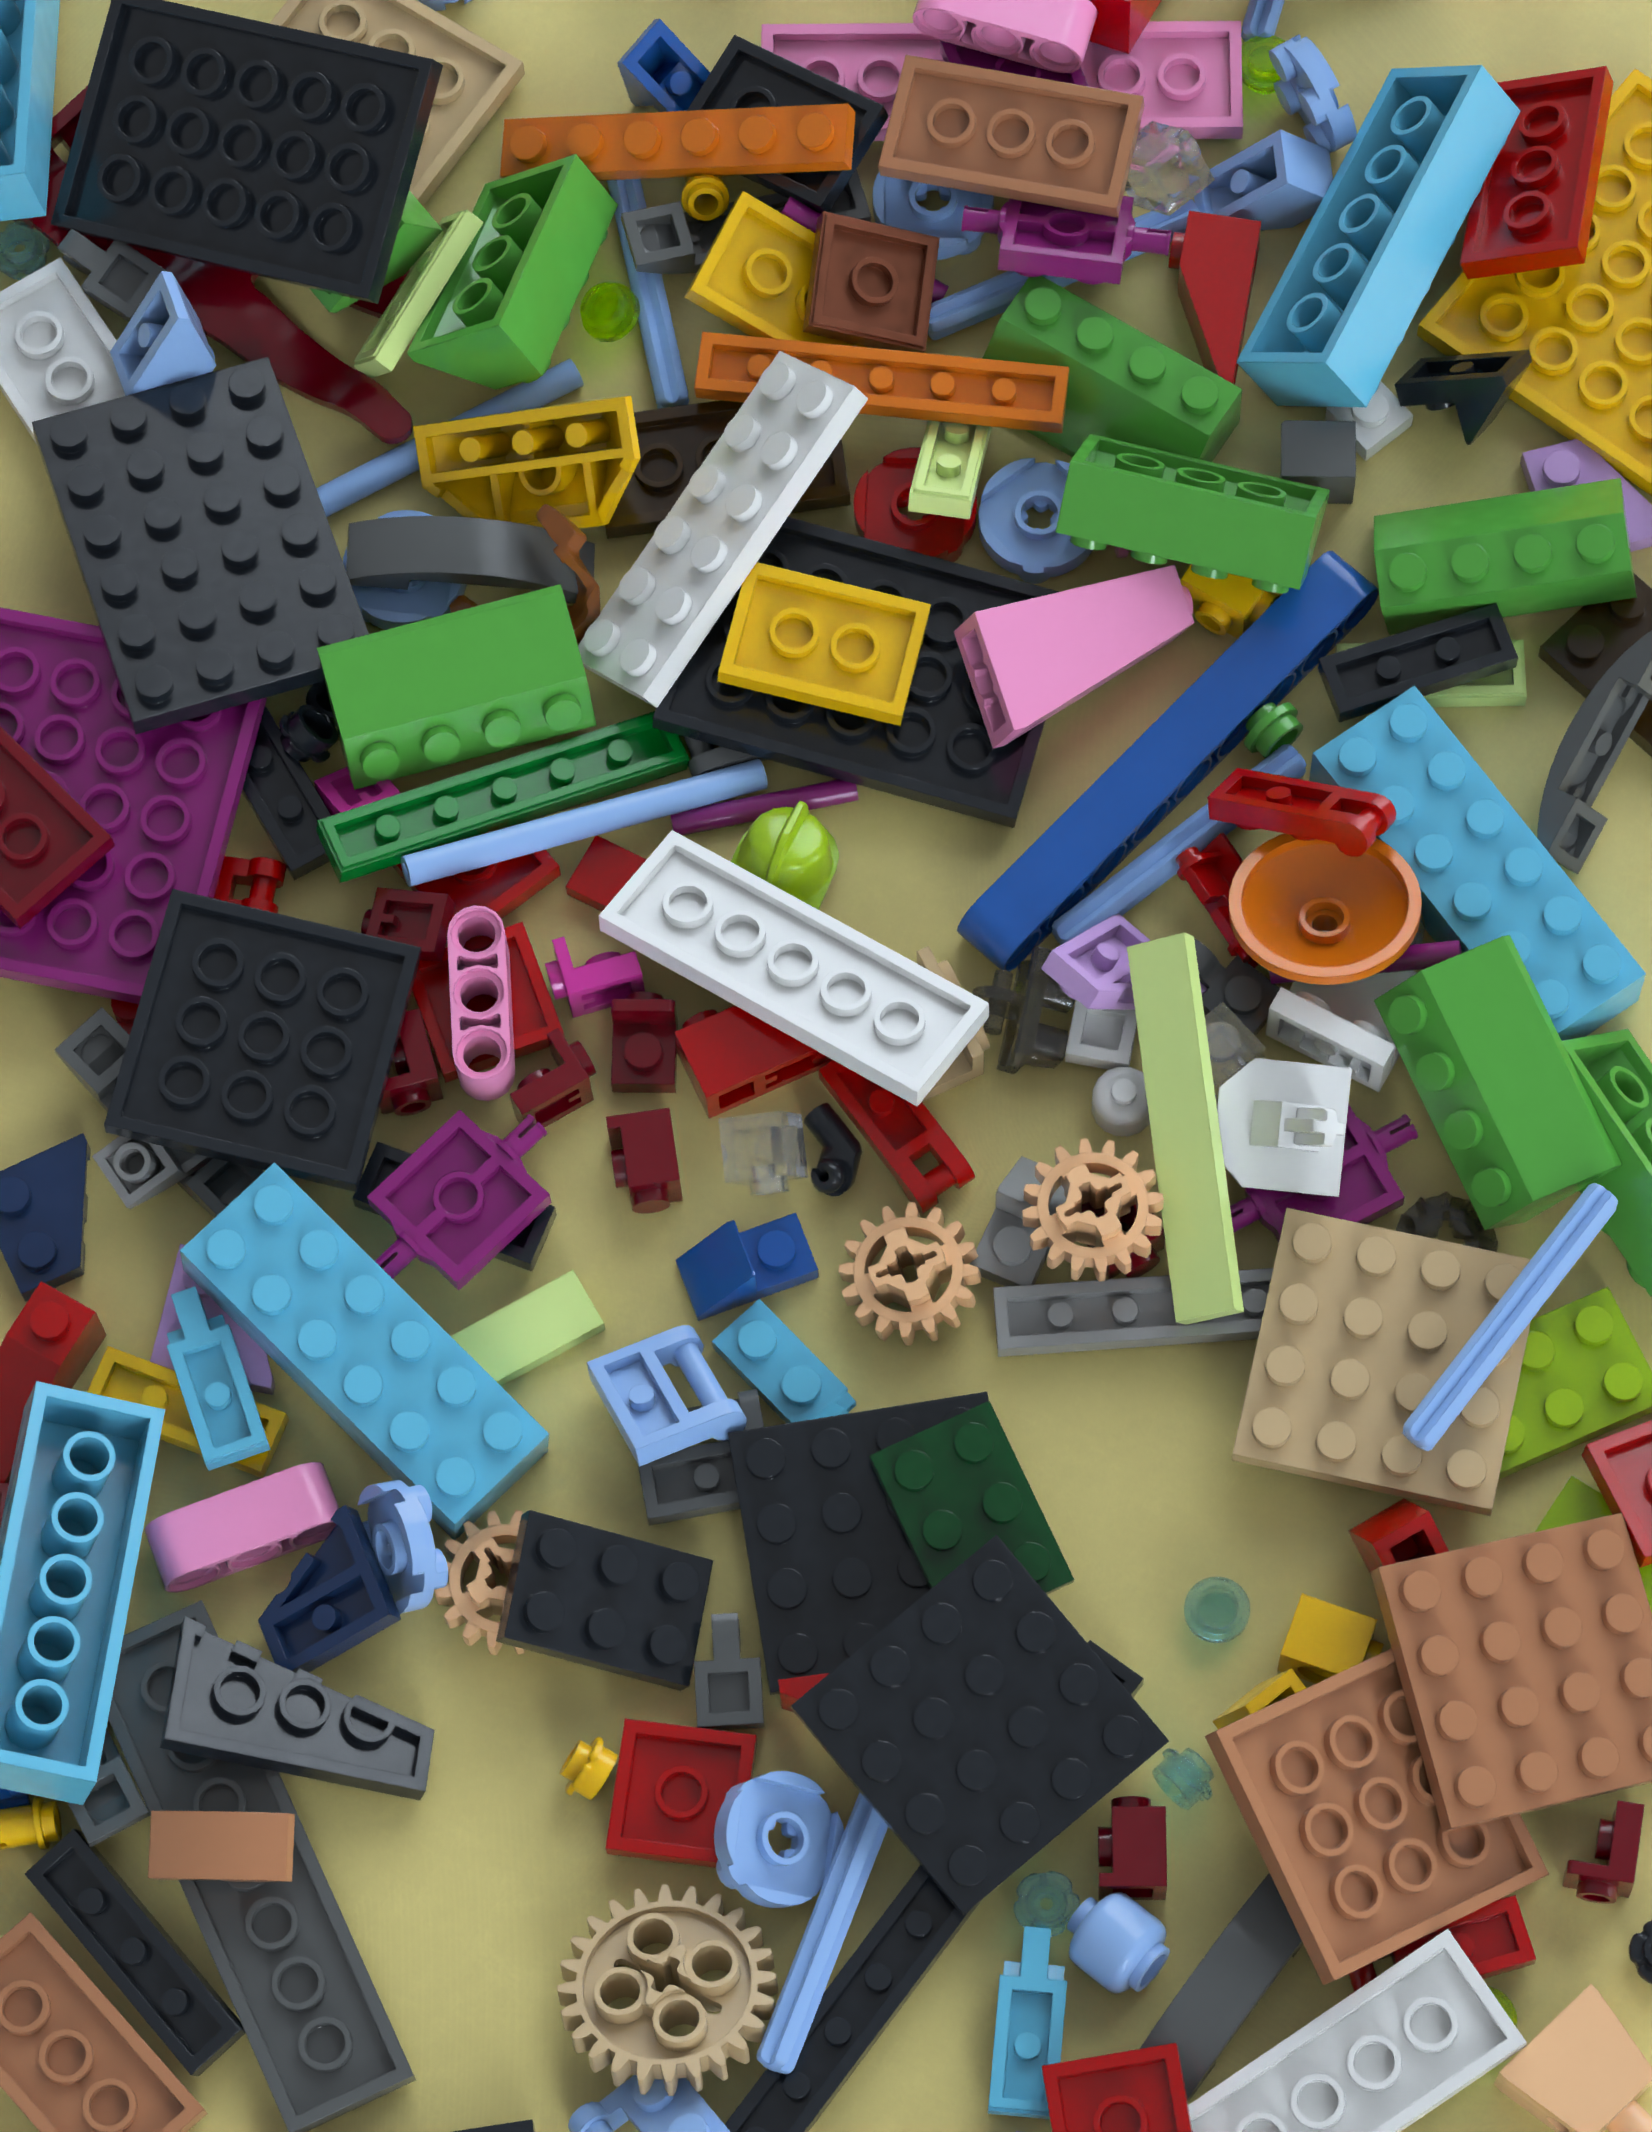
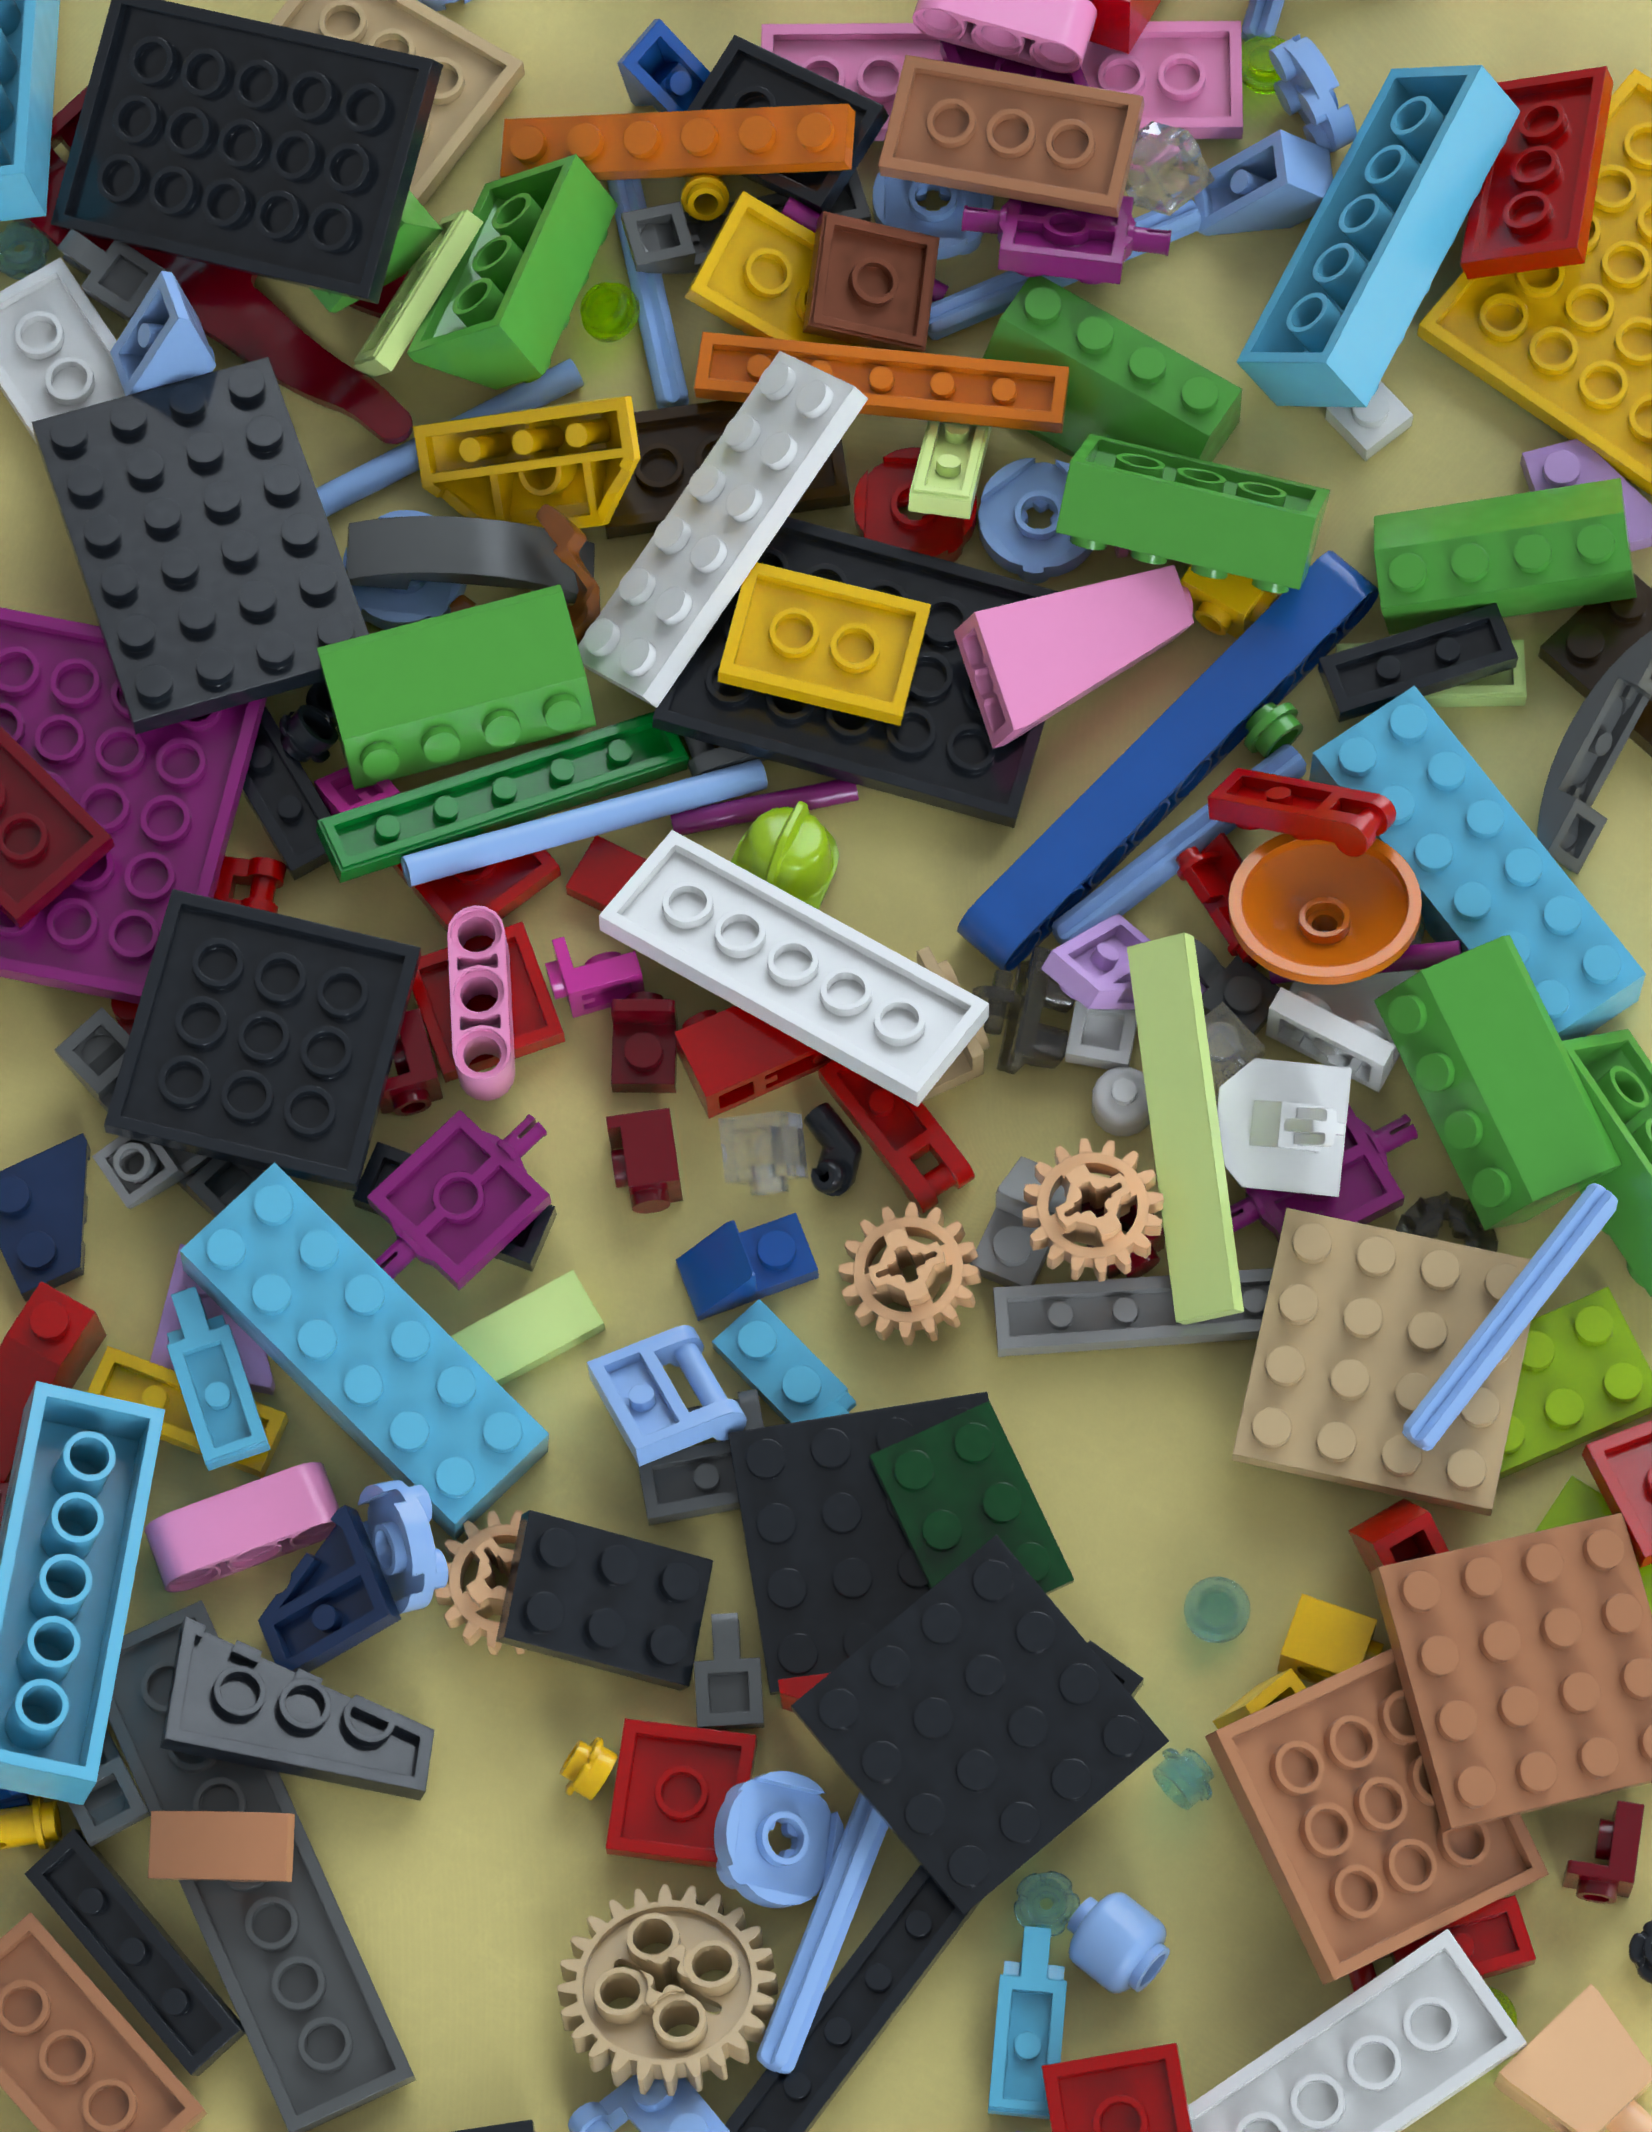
dark red bracket [361,887,456,962] -> none
dark red bracket [510,1028,596,1128] -> none
dark red brick [1098,1796,1167,1900] -> none
dark grey slope [1140,1873,1303,2102] -> none
red slope [1168,211,1262,385] -> none
dark grey panel [1280,420,1356,504] -> none
black slope [1395,350,1532,445] -> none

